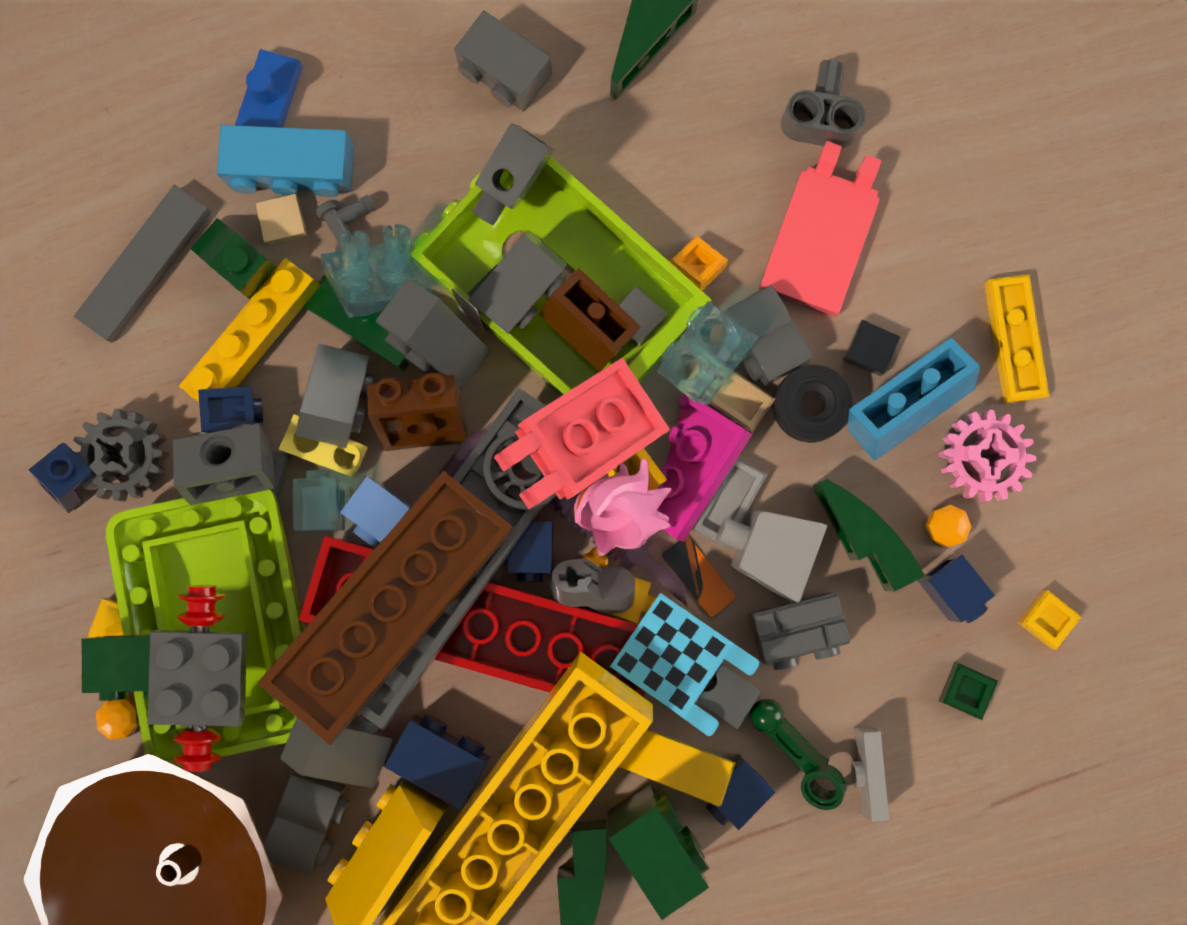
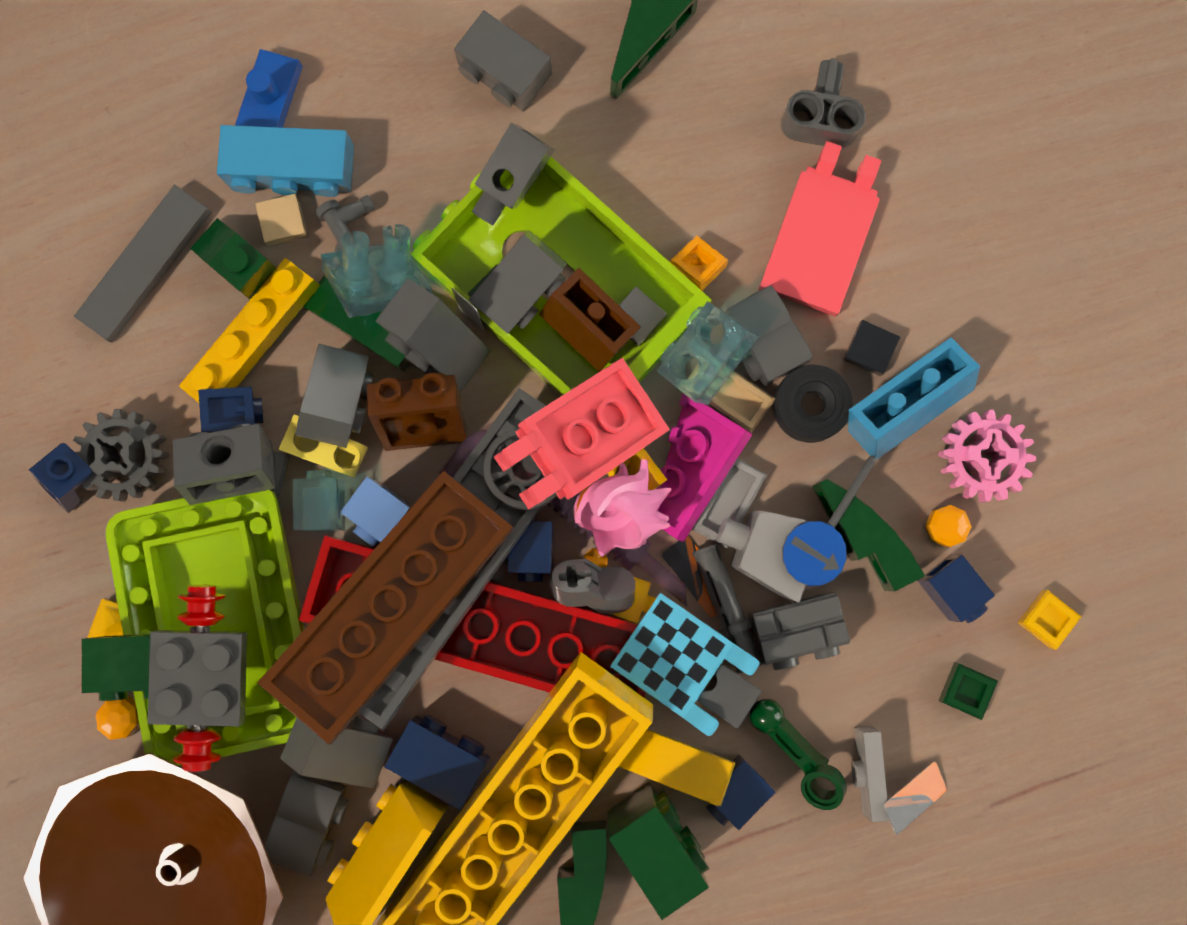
yellow tile [984,274,1050,404] -> none
none -> dark grey pin [692,543,763,673]
none -> blue piece [782,455,876,586]
none -> sticker [884,762,947,835]

